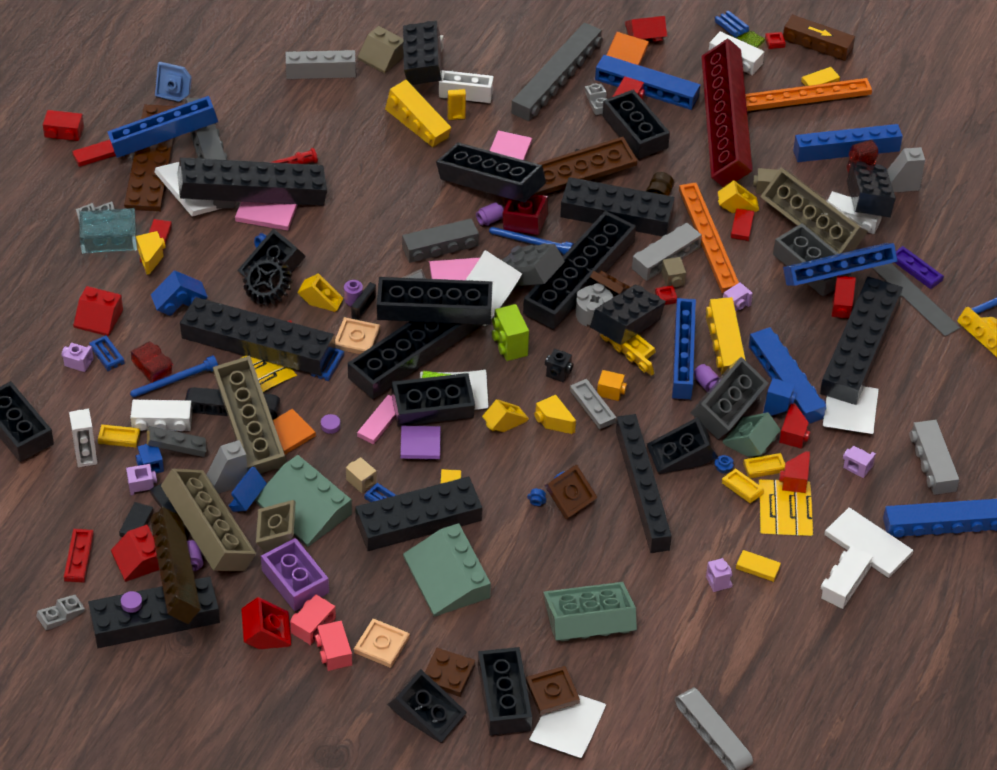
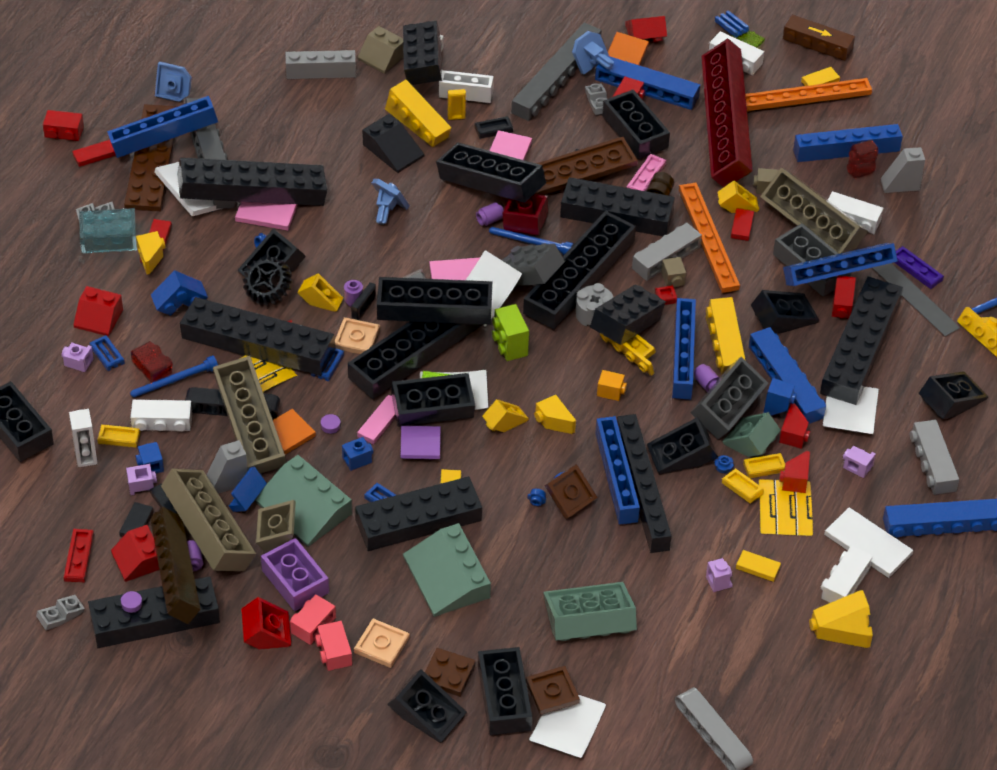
dark grey plate [147,426,206,457] -> none
red pin [272,148,318,164] -> none
tan brick [346,457,377,493] -> none
dark grey brick [402,218,479,263] -> none
black brick [545,348,574,383] -> none
light grey plate [570,379,616,429] -> none
reddish brown plate [590,270,630,294] -> none
lavender brick [723,283,753,312] -> none
red tile [765,32,786,49] -> none
black brick [847,162,896,218] -> none
none -> blue brick [342,437,374,471]
none -> black slope [362,114,424,173]
none -> medium blue piece [371,179,410,225]
none -> black tile [474,116,513,139]
none -> medium blue piece [572,31,614,74]
none -> blue brick [595,416,640,525]
none -> bright pink tile [627,154,666,191]
none -> black slope [751,290,820,333]
none -> yellow slope [809,590,873,648]
none -> black slope [918,371,988,419]

